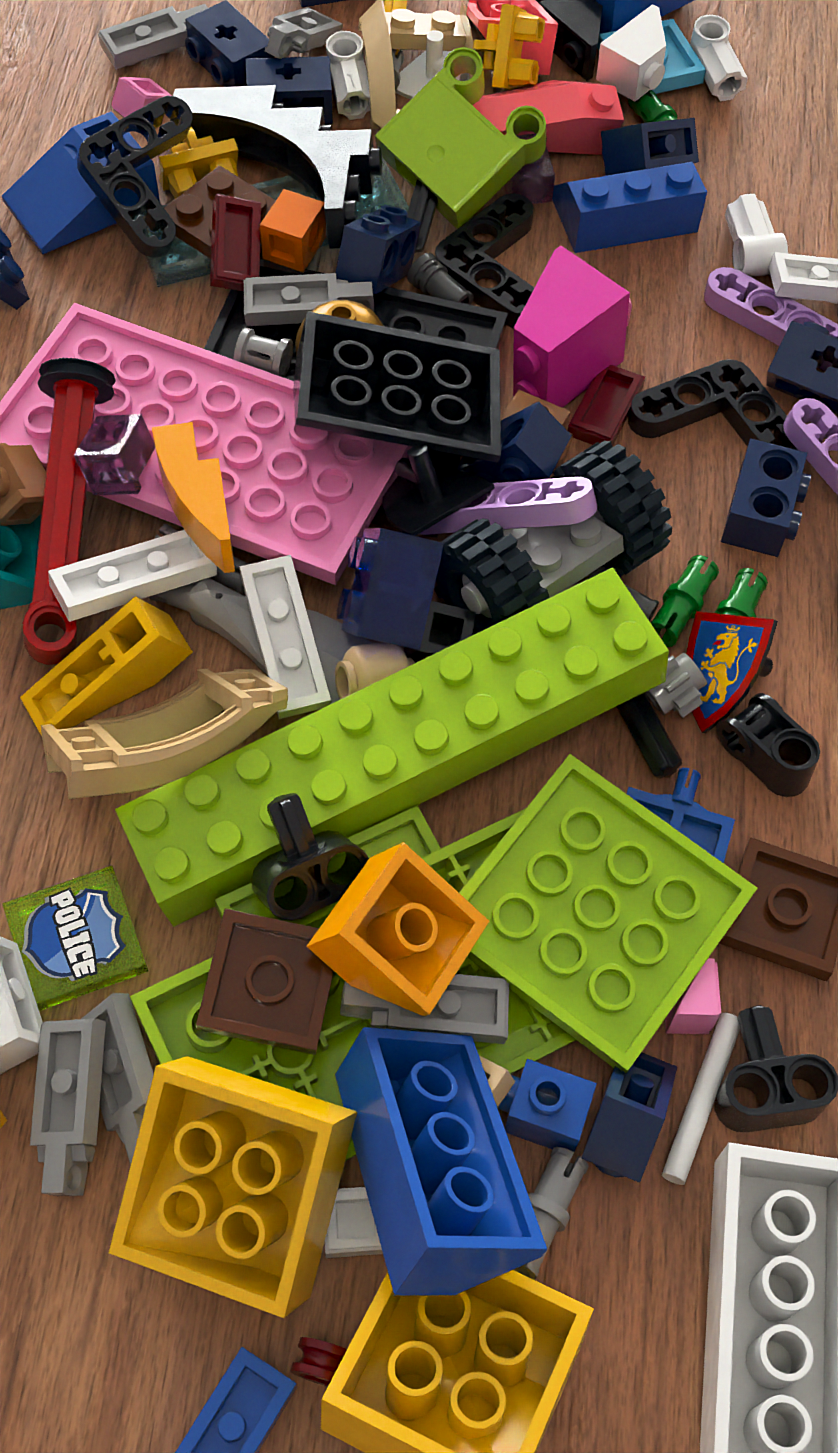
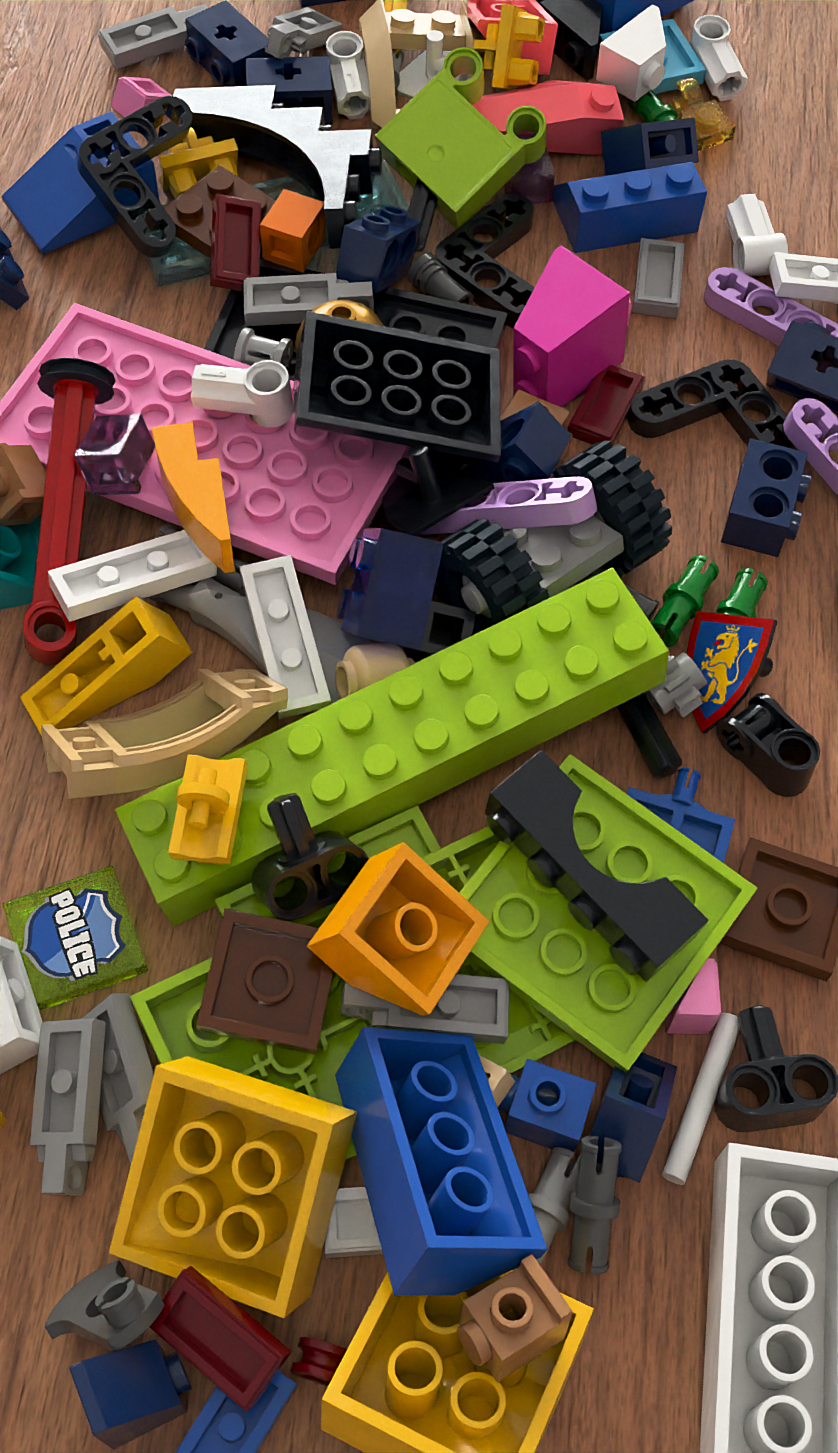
none -> dark grey piece [45,1260,165,1352]
none -> dark blue slope [69,1339,192,1450]
none -> dark red tile [149,1266,292,1412]
none -> yellow hips [168,754,248,865]
none -> white piece [191,360,294,428]
none -> medium nougat brick [457,1254,573,1383]
none -> black arch [484,750,709,983]
none -> dark grey pin [567,1136,622,1274]
none -> light grey tile [632,238,685,319]
none -> clear yellow plate [672,77,736,151]

